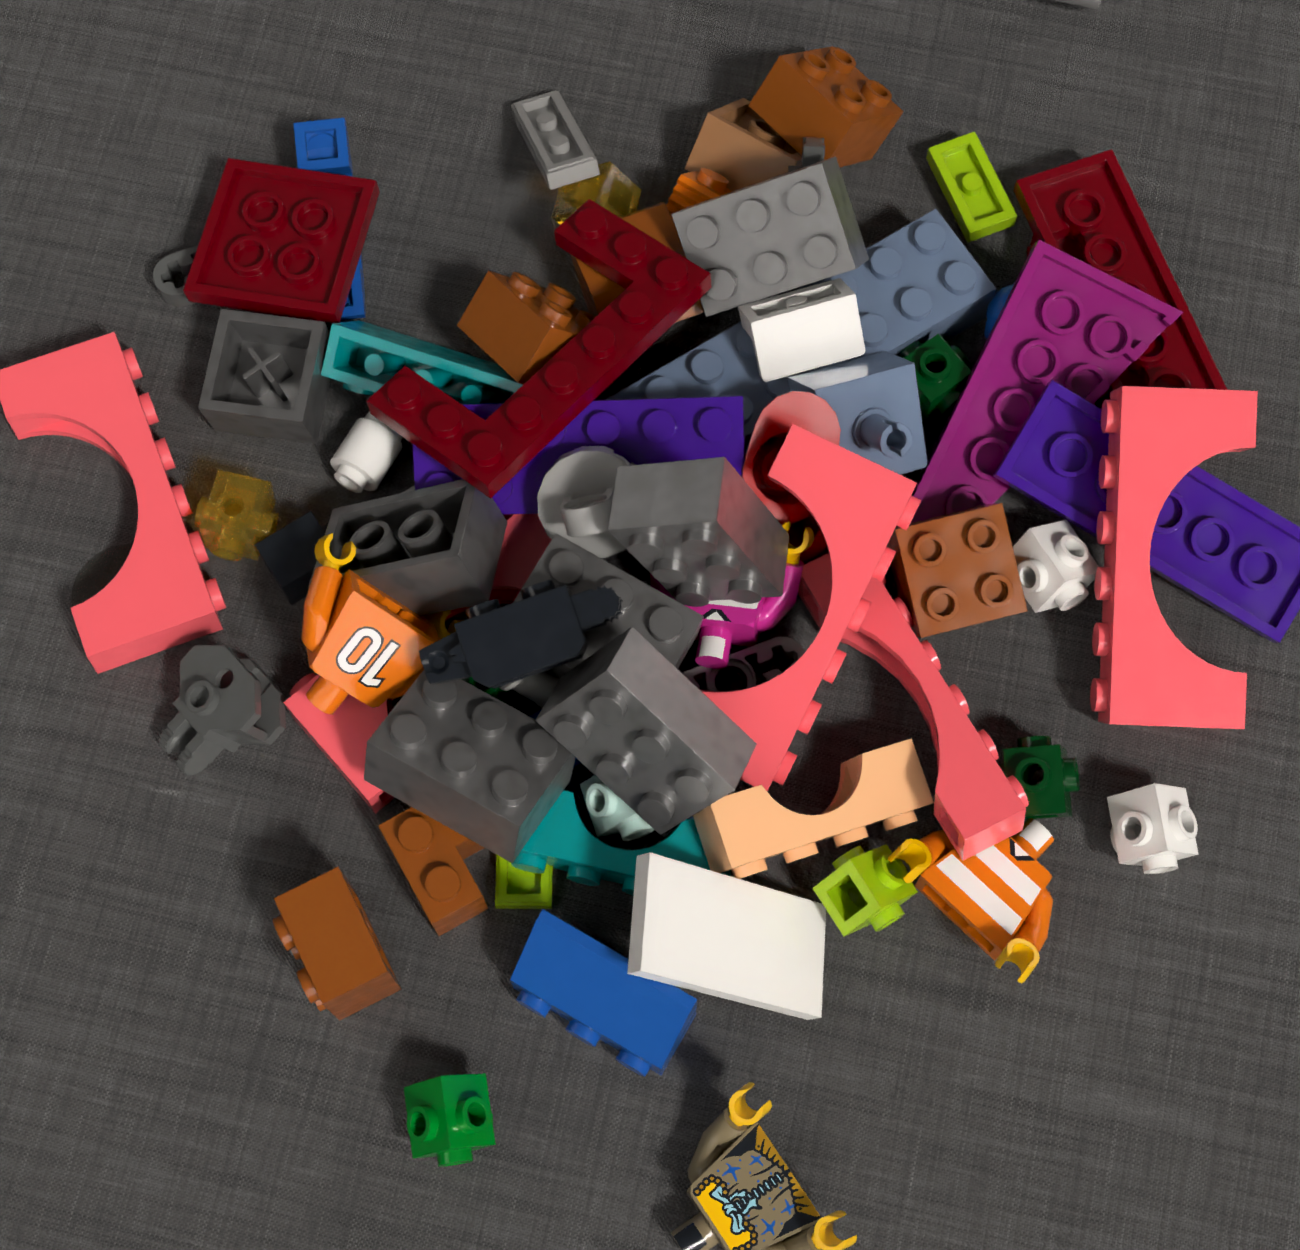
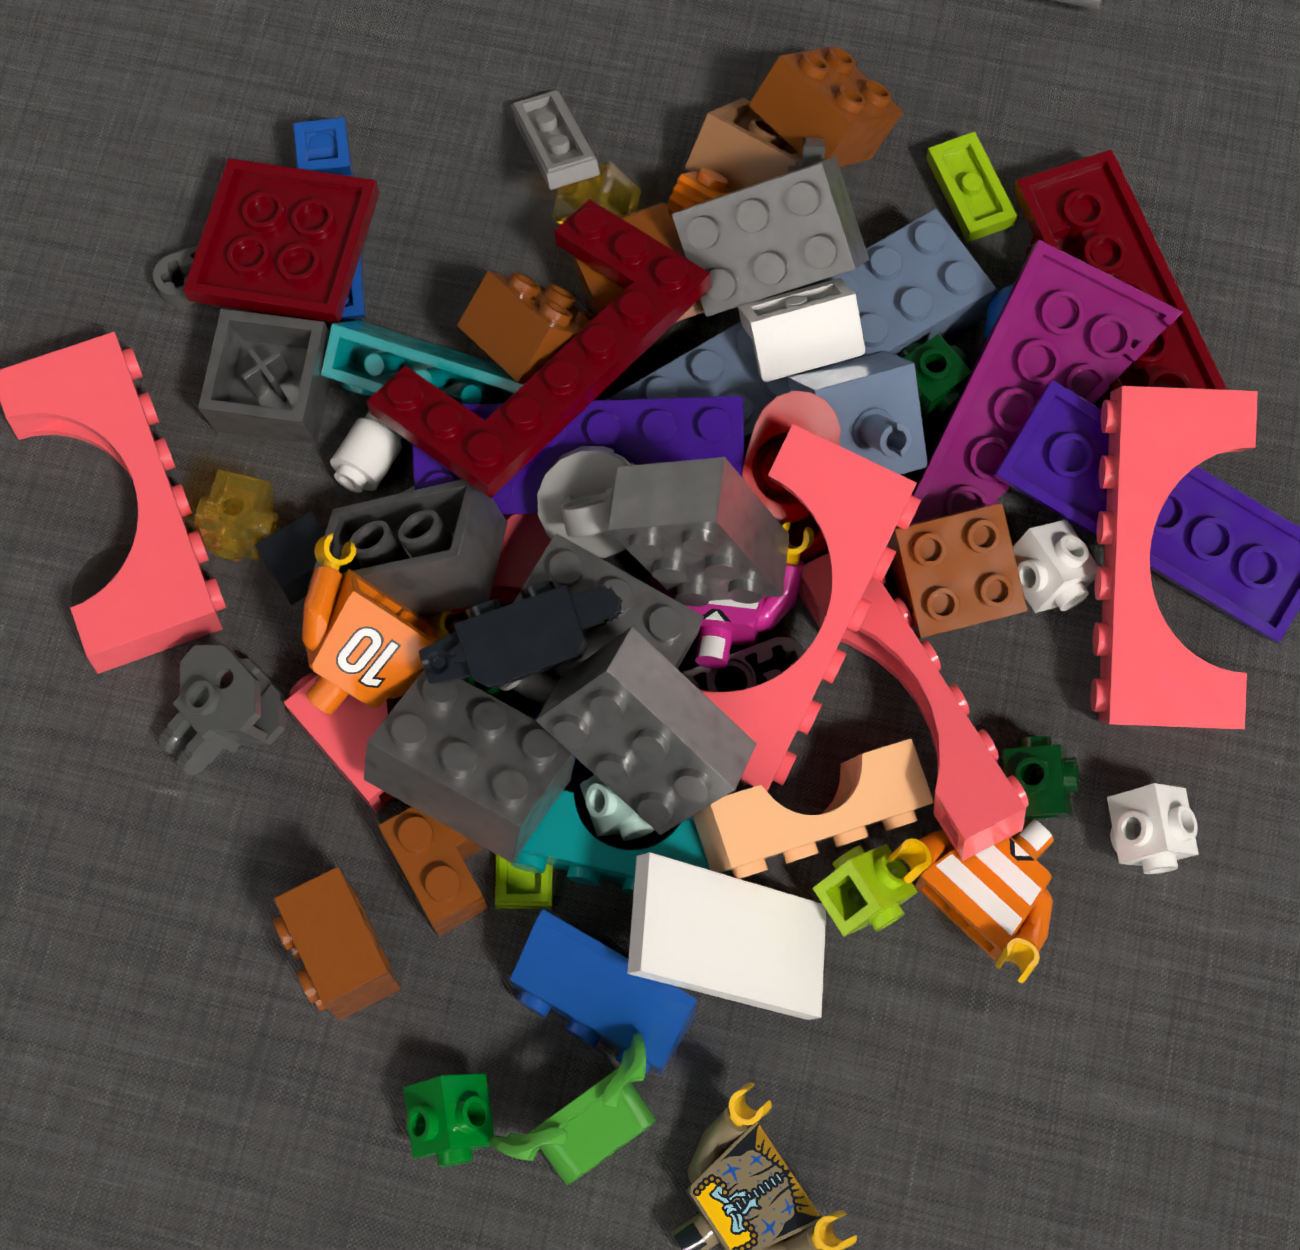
none -> bright green piece [487,1032,657,1186]

